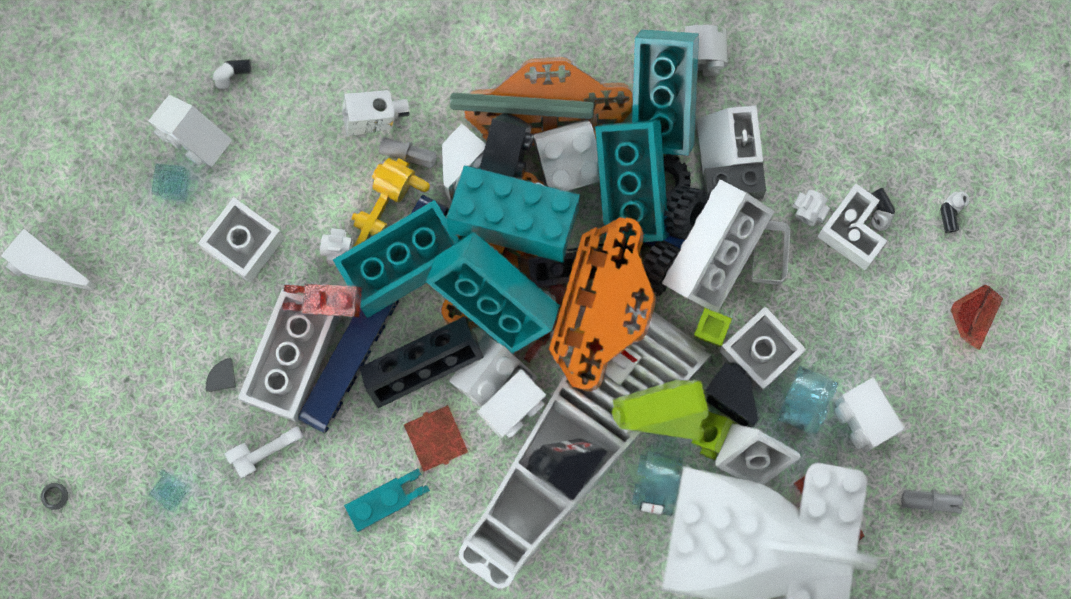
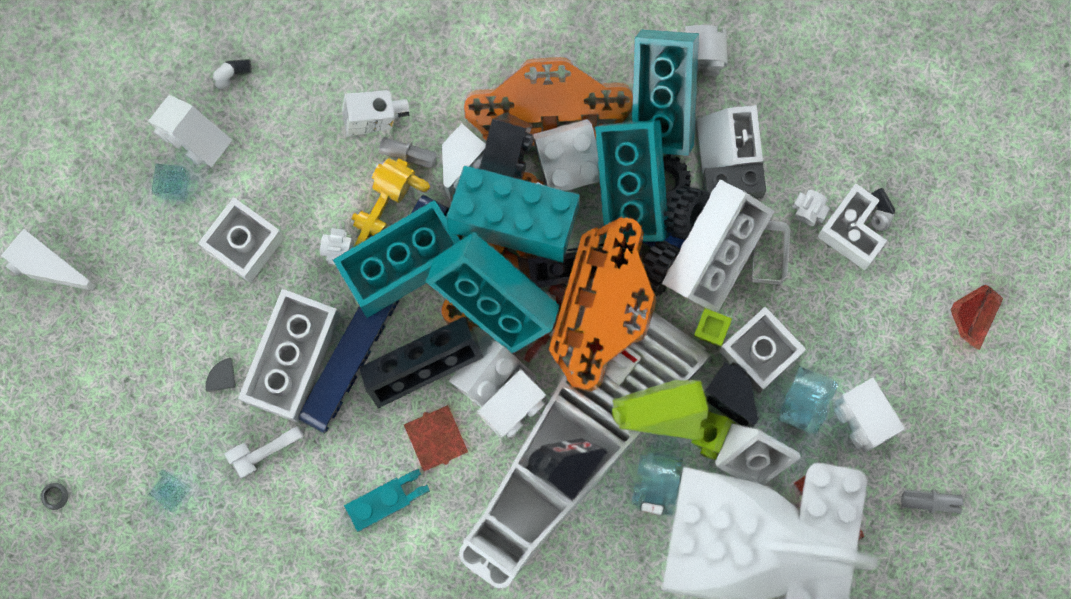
clear red hinge [282,284,362,318] -> none
sand green axle [450,92,594,119] -> none
arm [940,191,969,233] -> none

